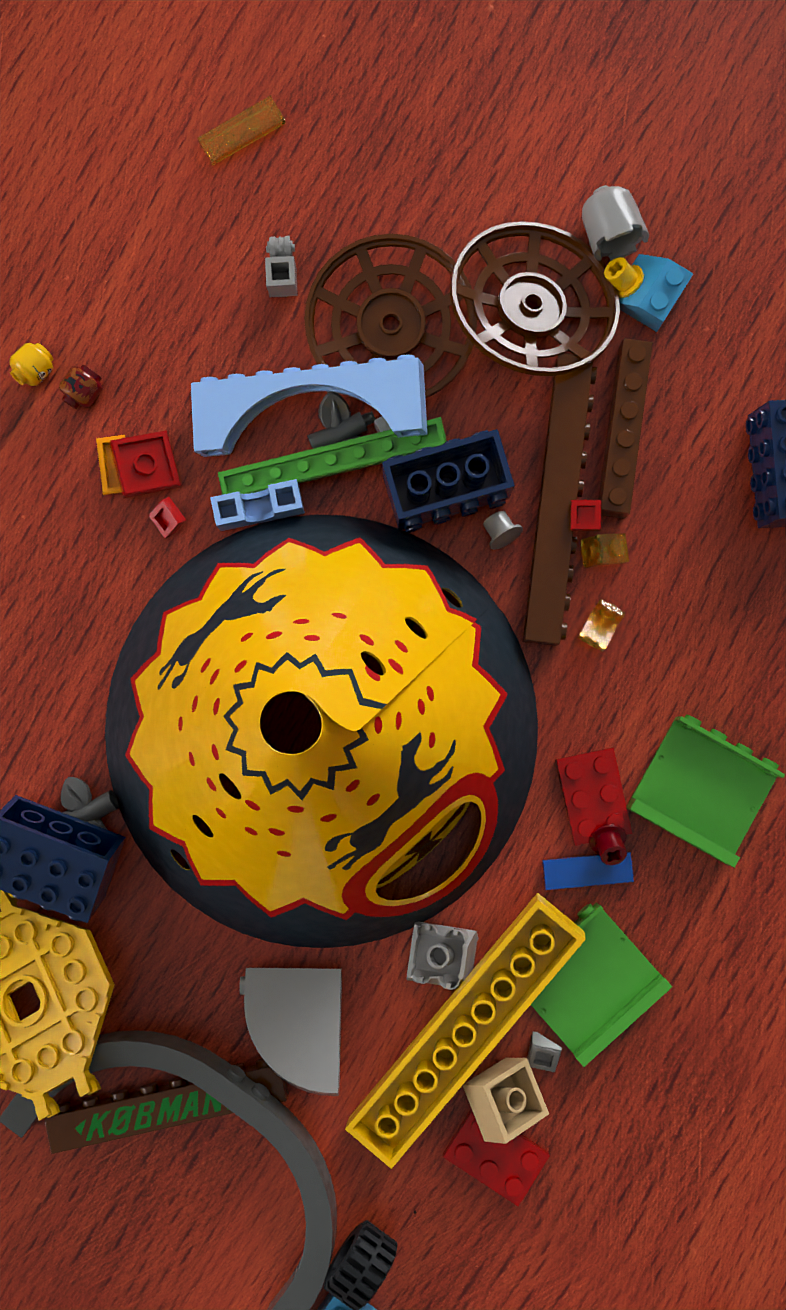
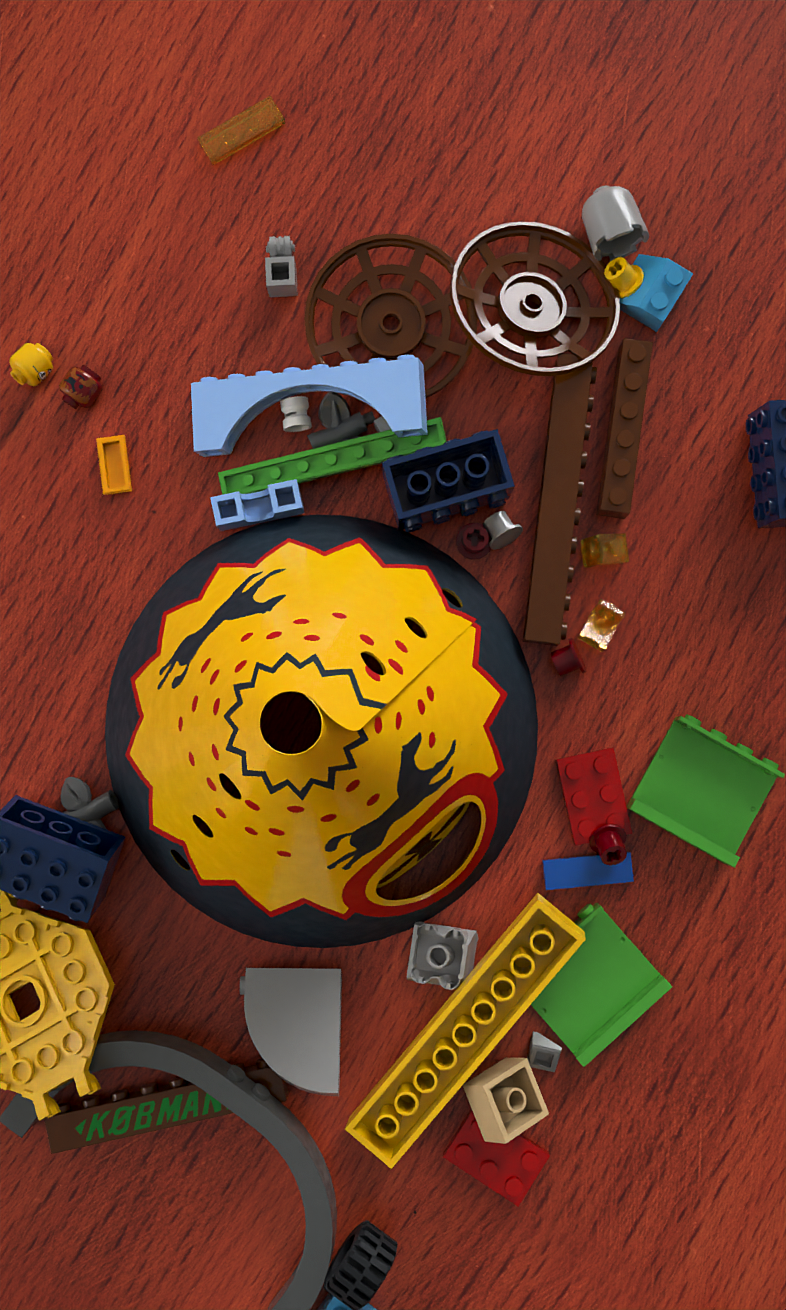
red plate [109,430,181,498] -> none
red plate [148,497,186,538] -> none
red tile [571,500,602,531] -> none
none -> white wheel [280,396,312,432]
none -> dark red piece [456,523,492,560]
none -> dark red piece [551,638,586,676]

